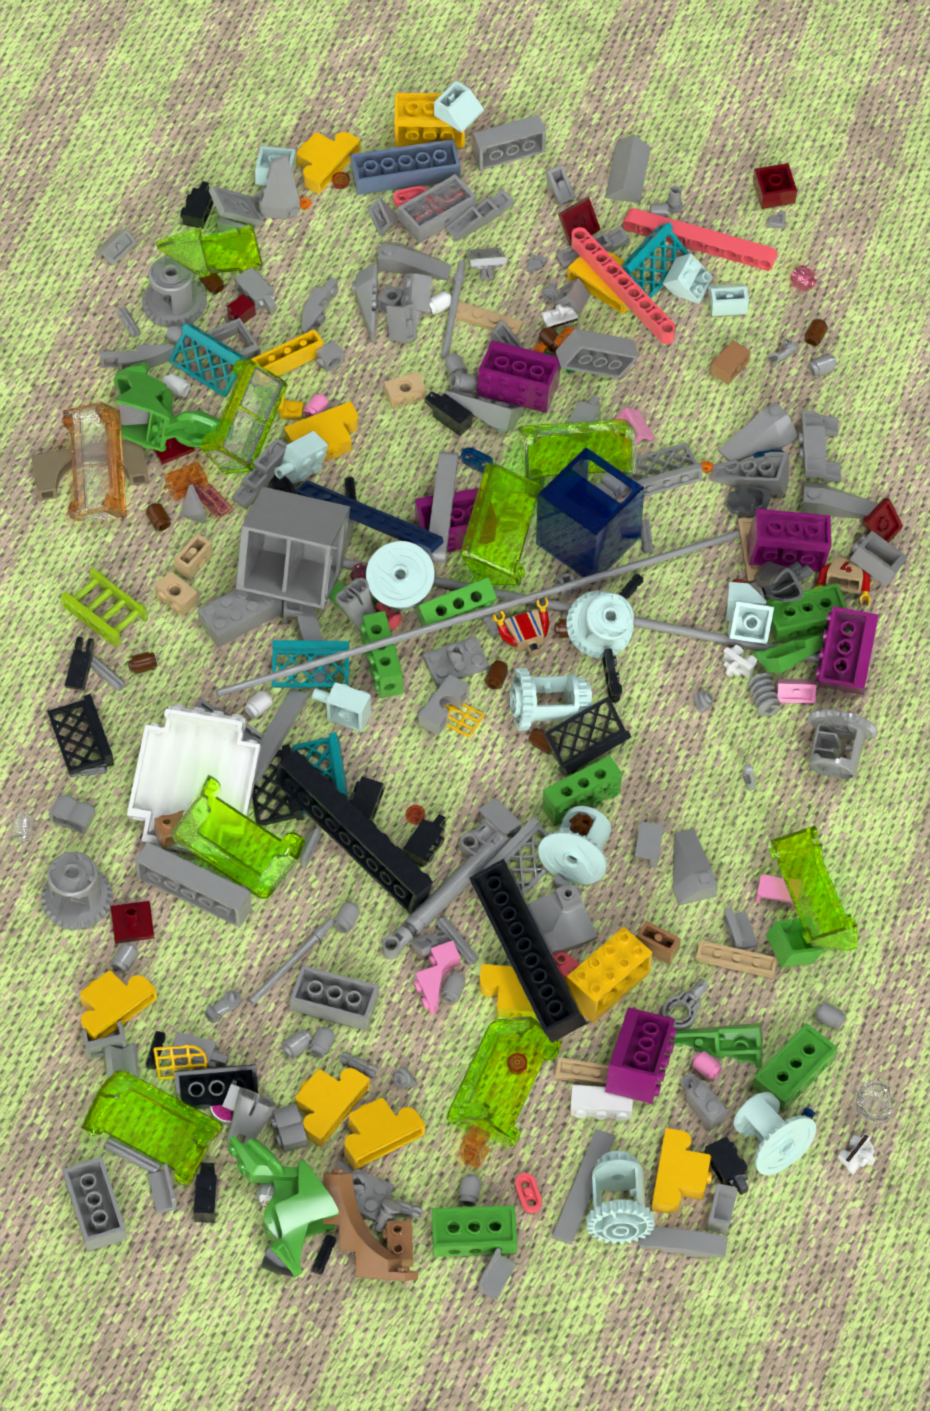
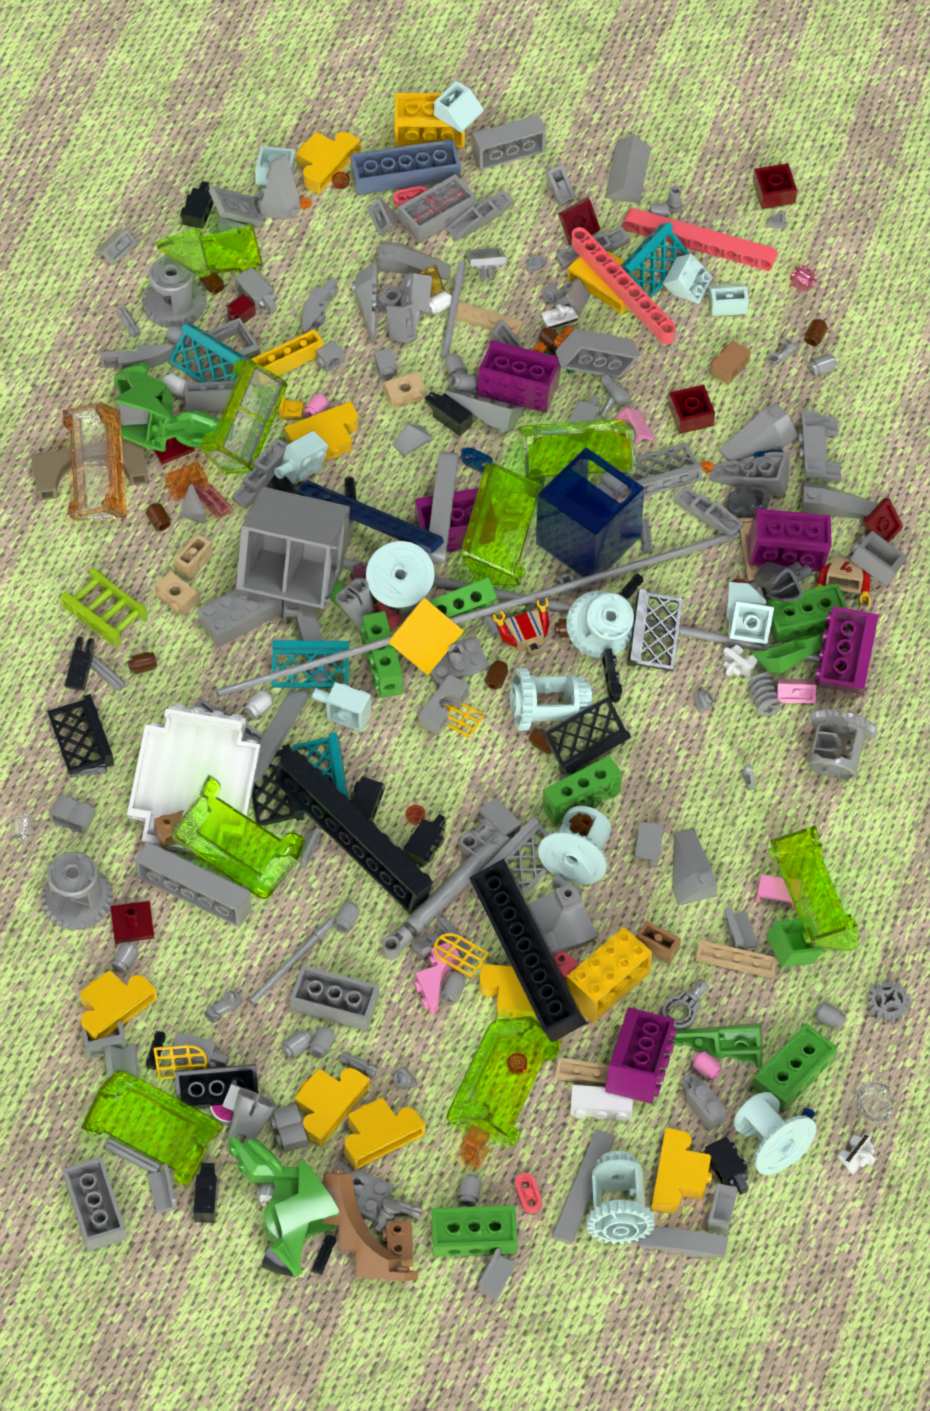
none -> light grey brick [185,380,242,412]
none -> light grey brick [374,348,397,379]
none -> yellow piece [388,598,464,675]
none -> light grey slope [393,424,433,457]
none -> clear yellow tile [420,264,445,297]
none -> yellow window [434,933,489,978]
none -> light grey piece [599,374,630,419]
none -> fence [627,589,683,671]
none -> dark red brick [668,384,715,434]
none -> light grey slope [673,486,744,537]
none -> light grey gear [867,980,911,1023]

